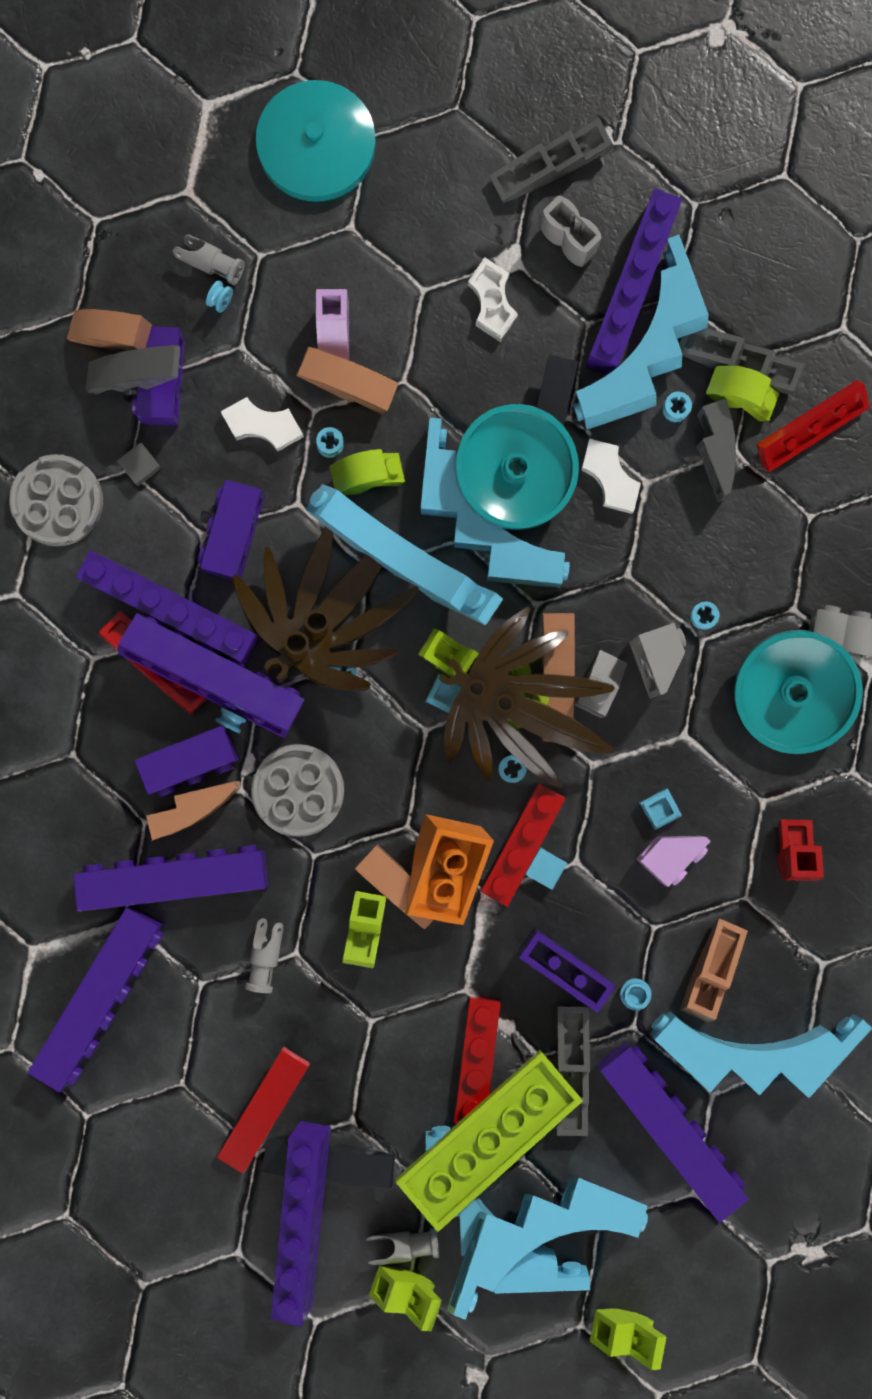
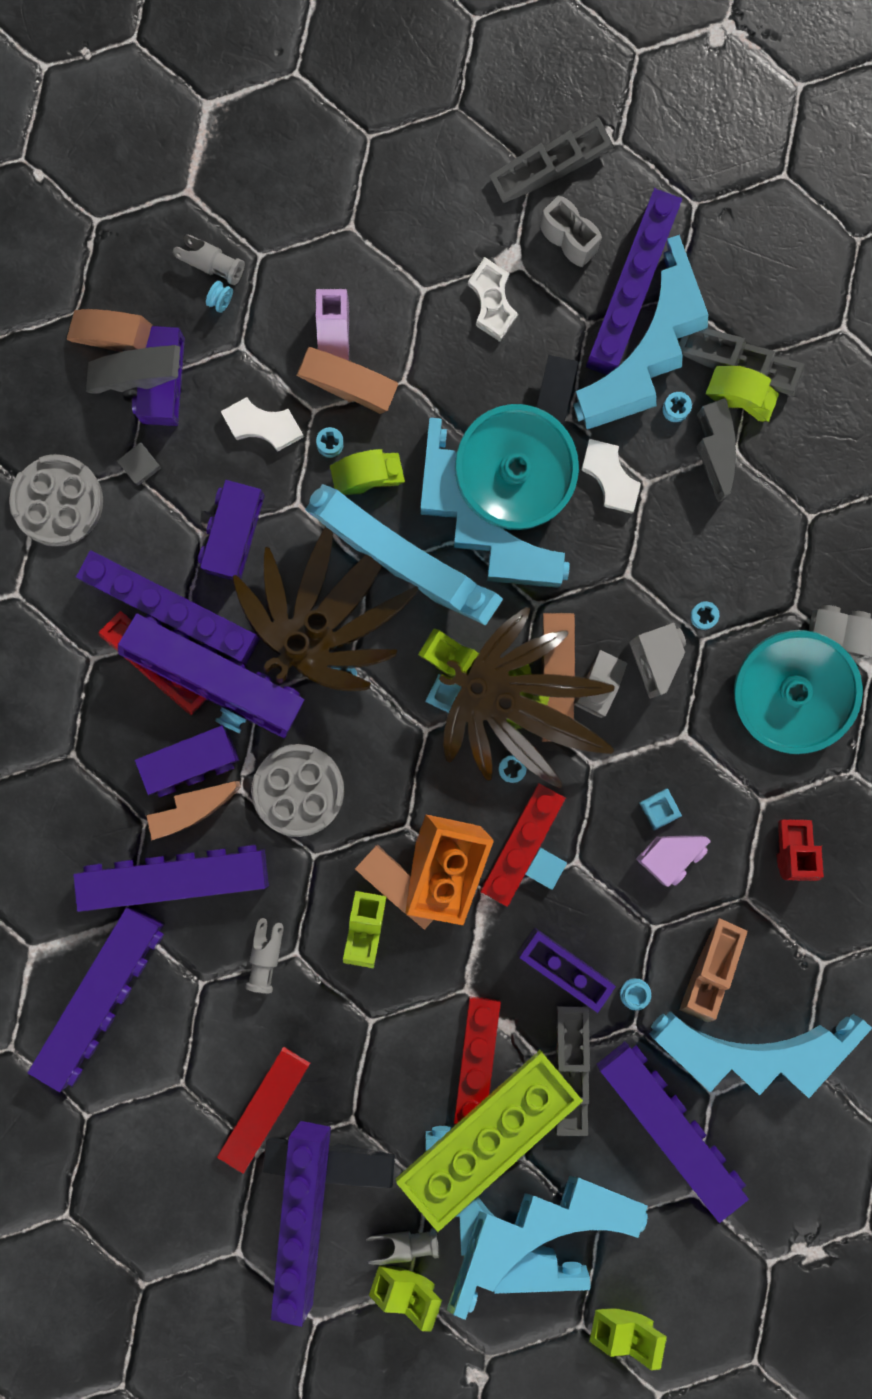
teal dish [256,80,376,202] -> none
red plate [756,380,870,472] -> none

